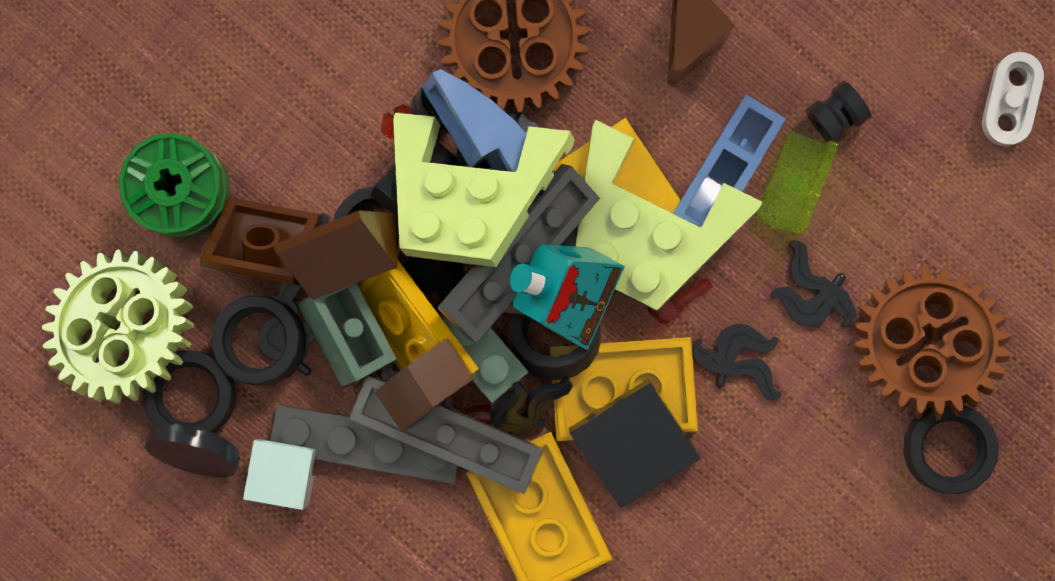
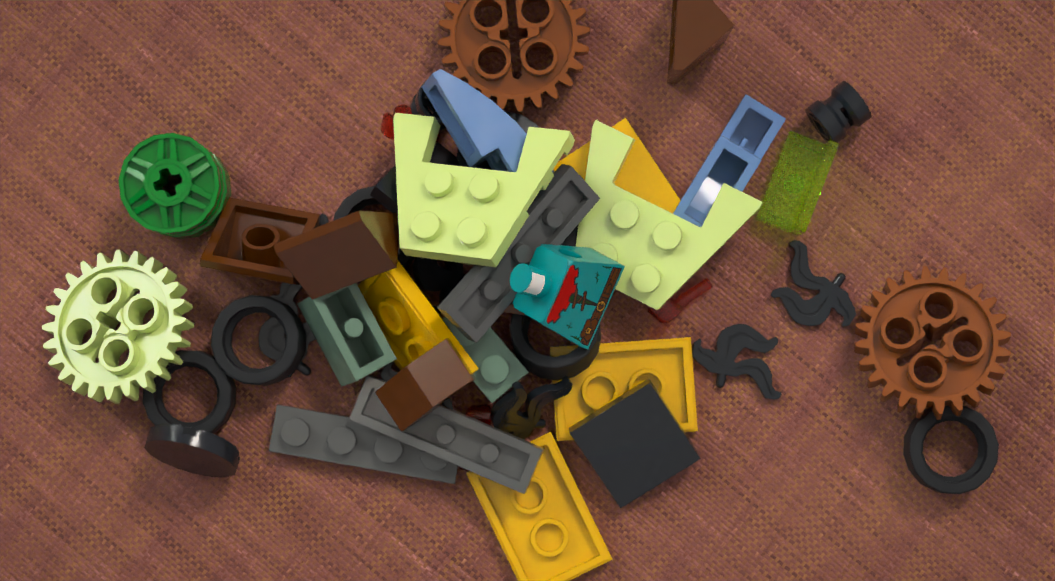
light aqua piece [243,439,316,510] -> none
white plate [982,52,1044,147] -> none

